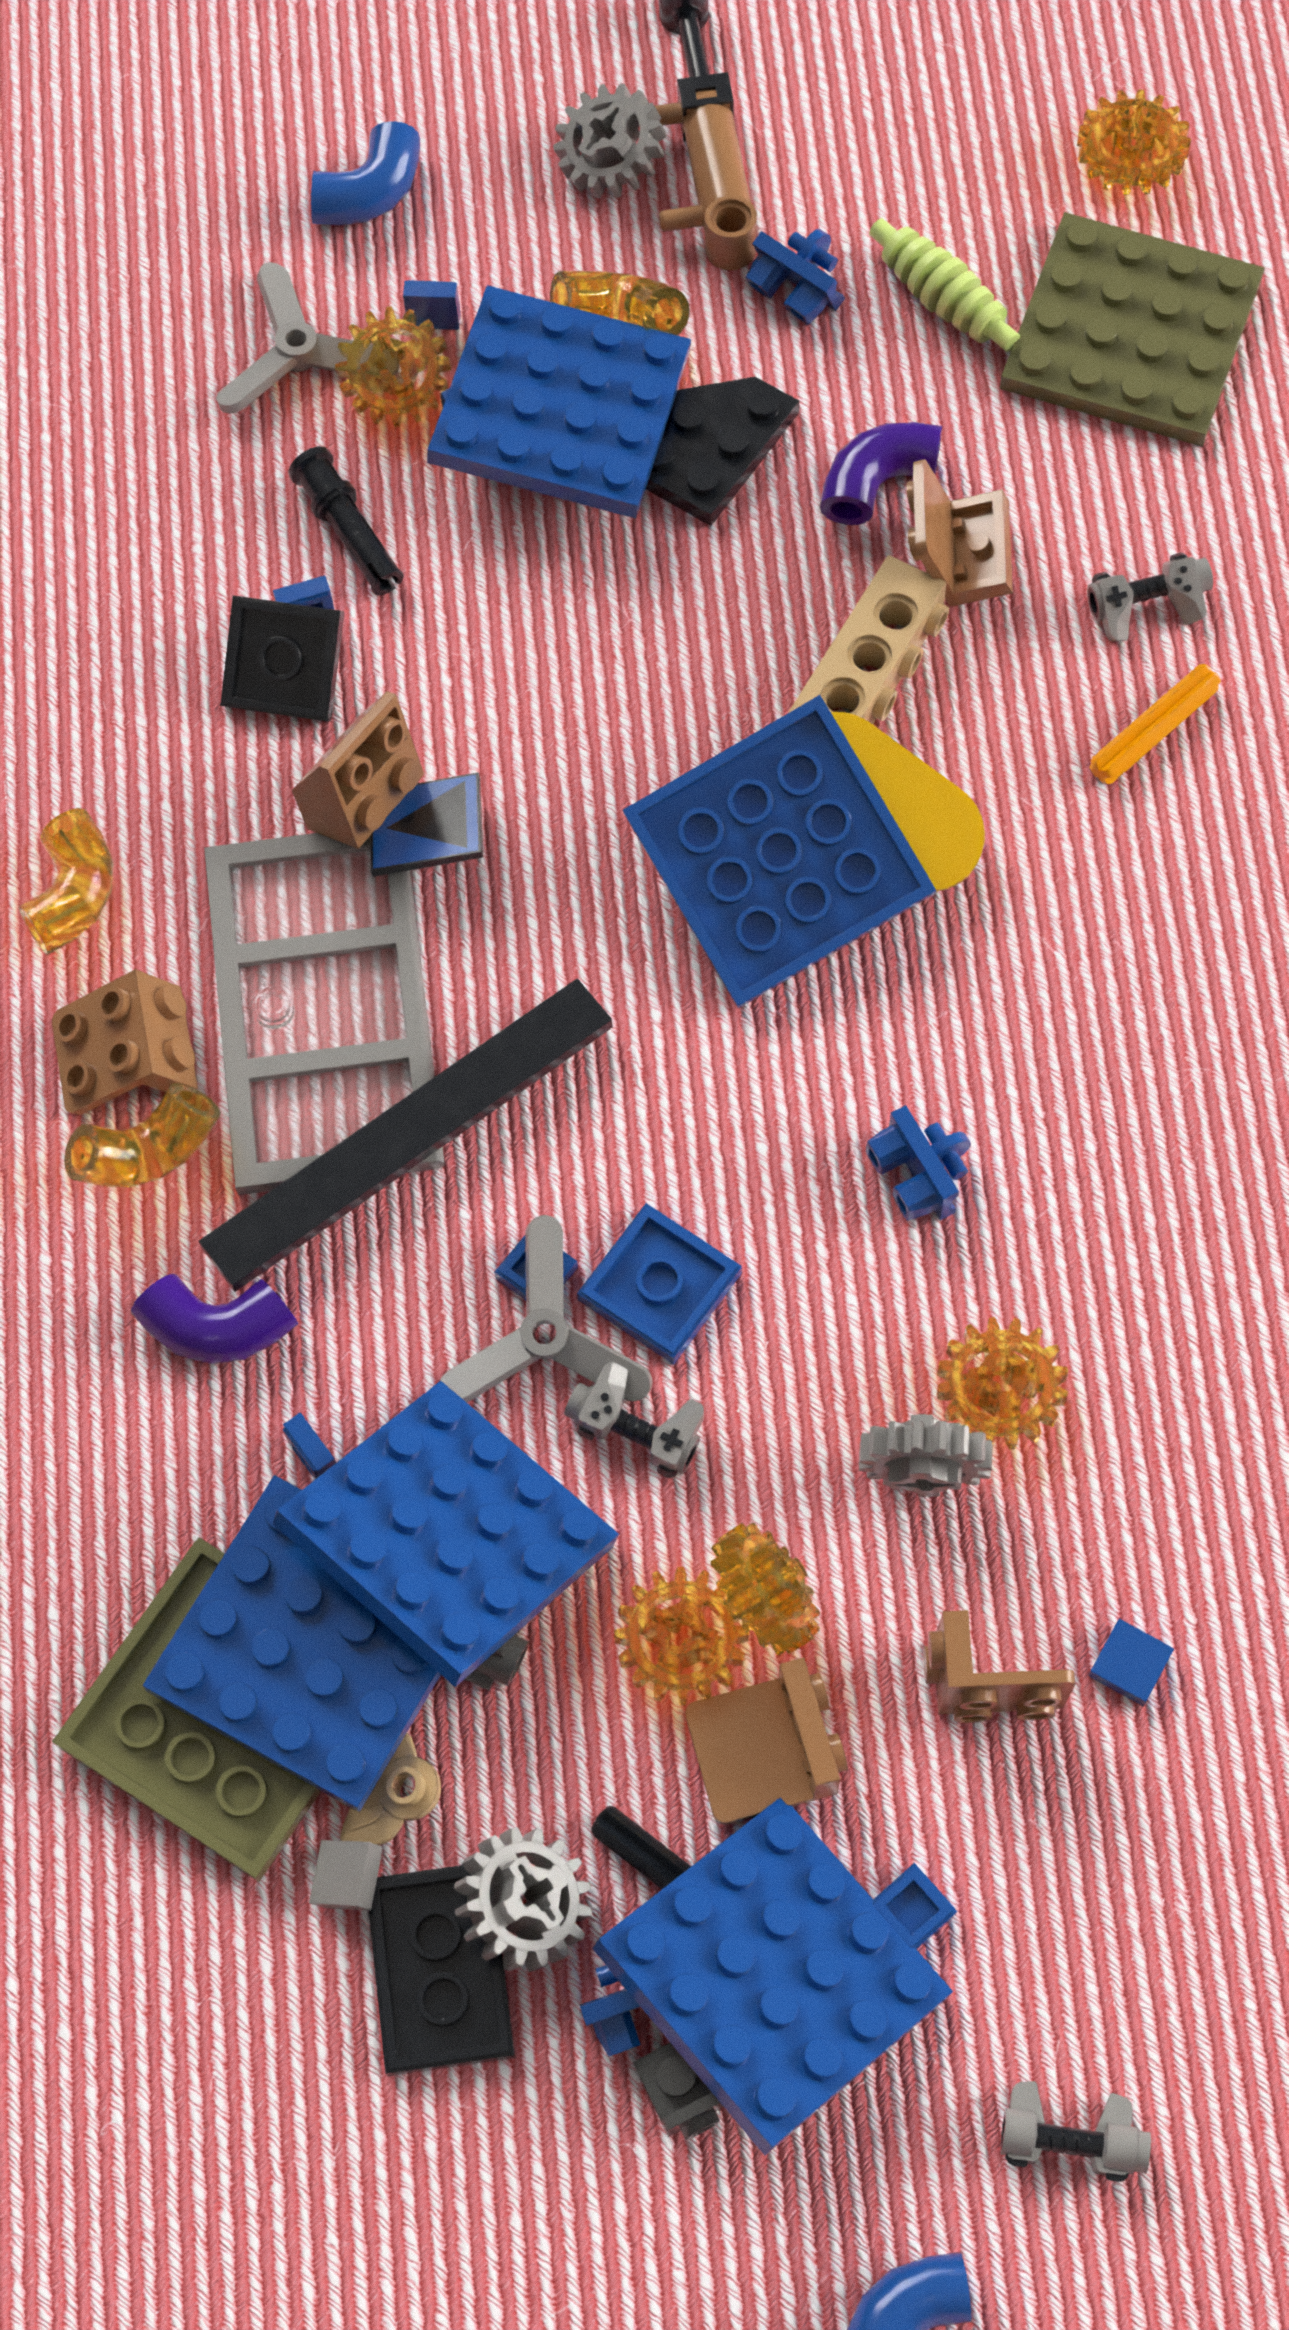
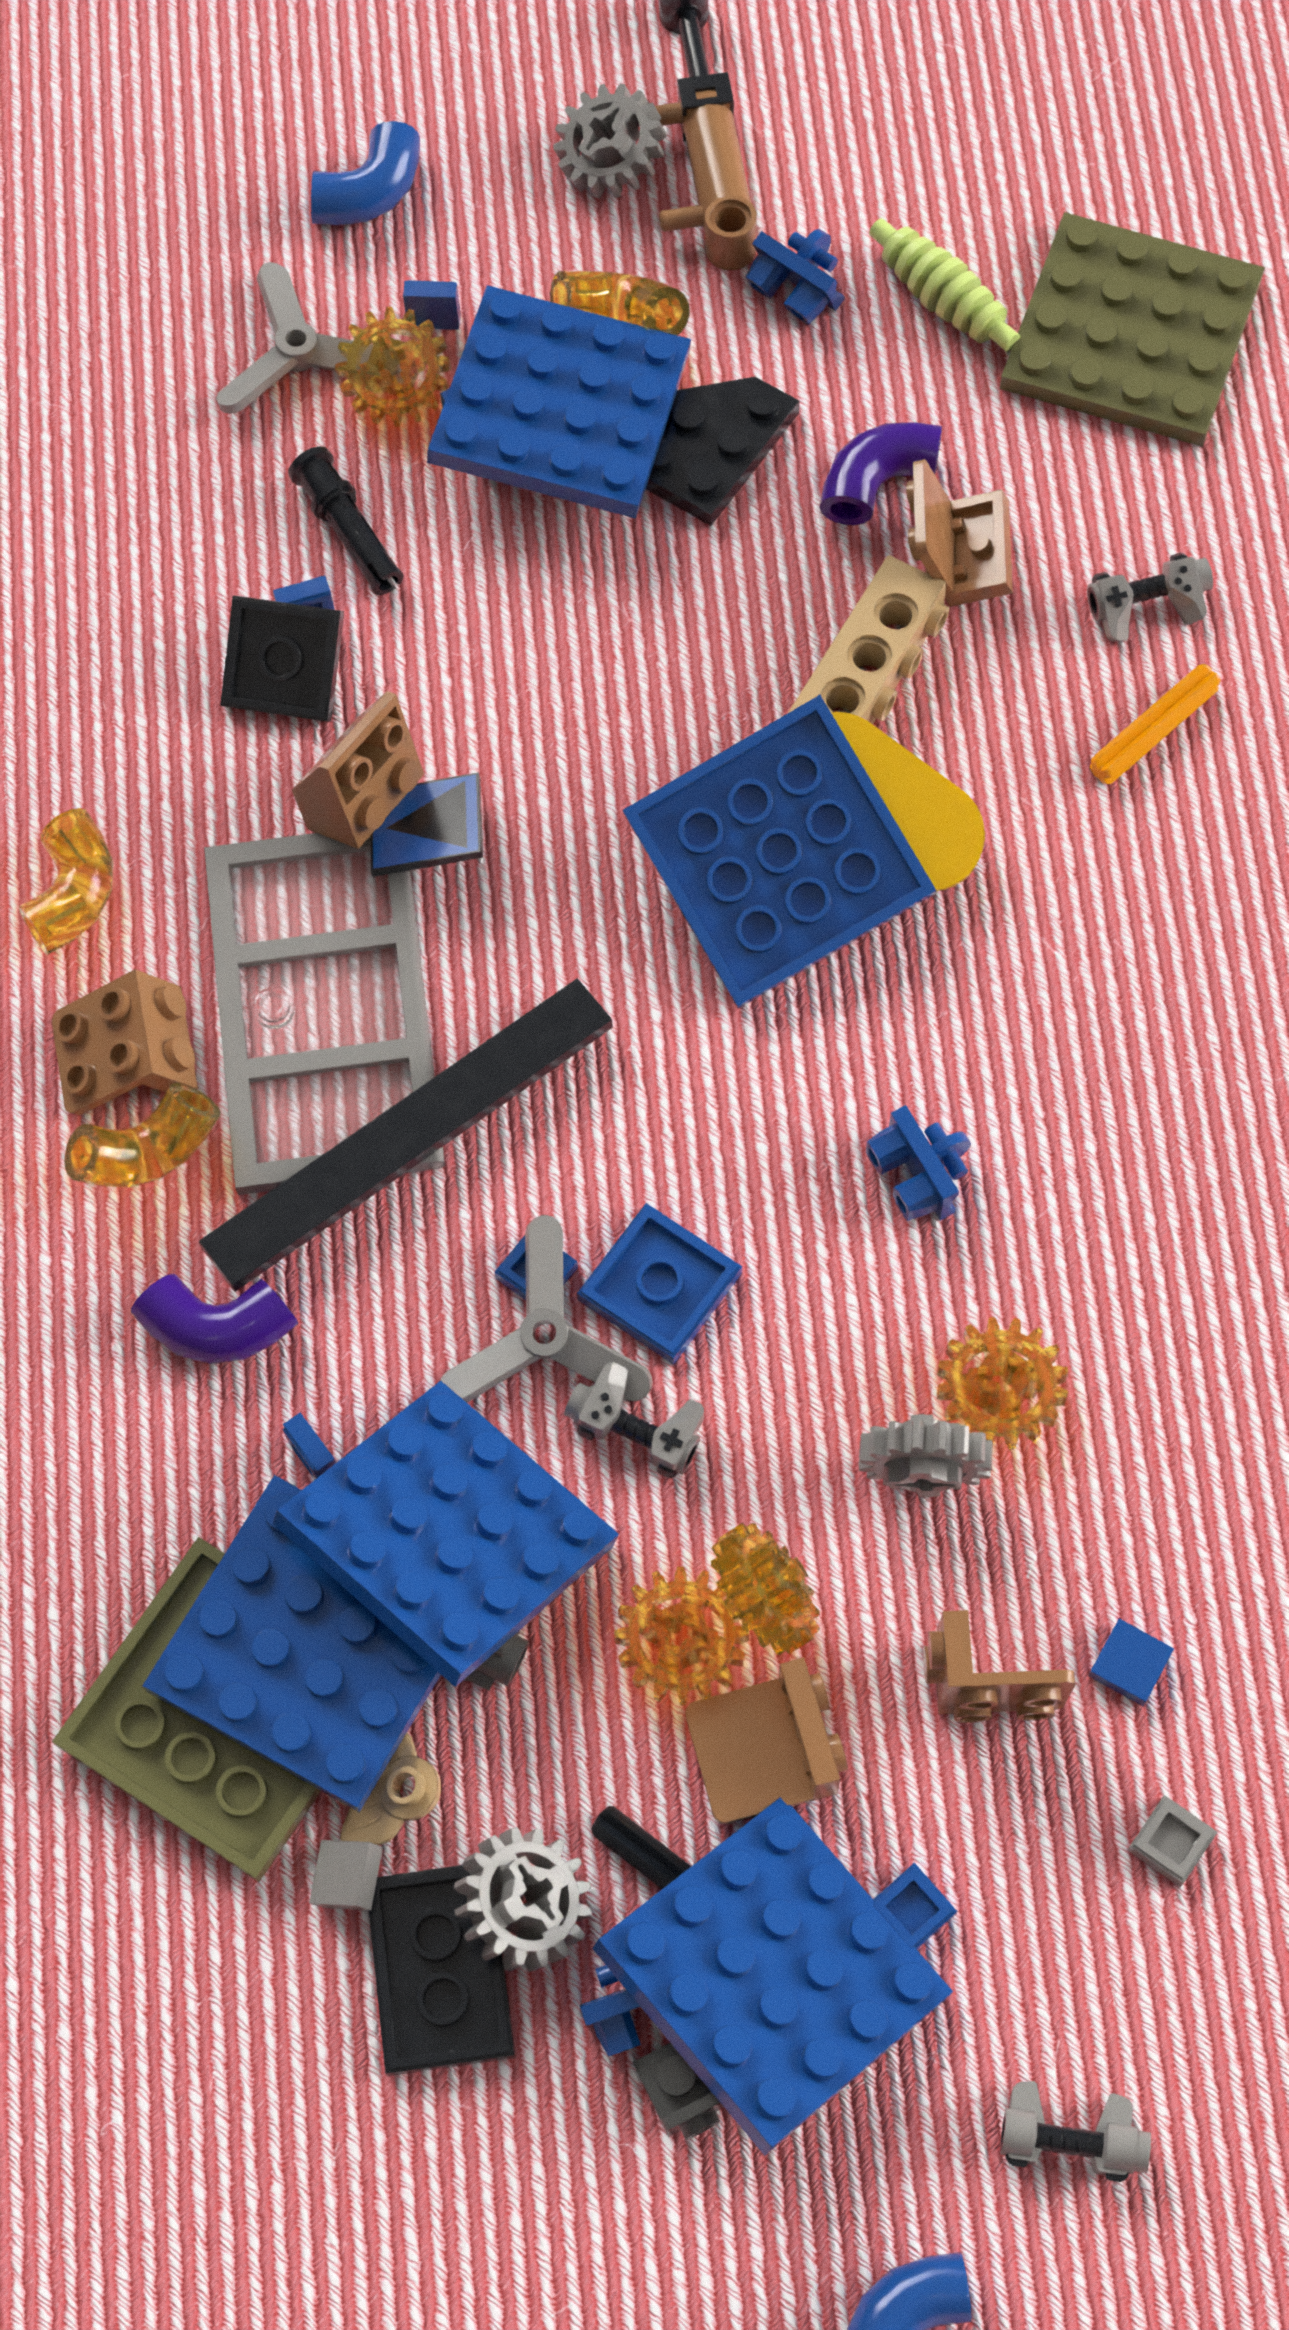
clear yellow gear [1077,89,1191,195] -> none
none -> light grey tile [1127,1795,1218,1888]

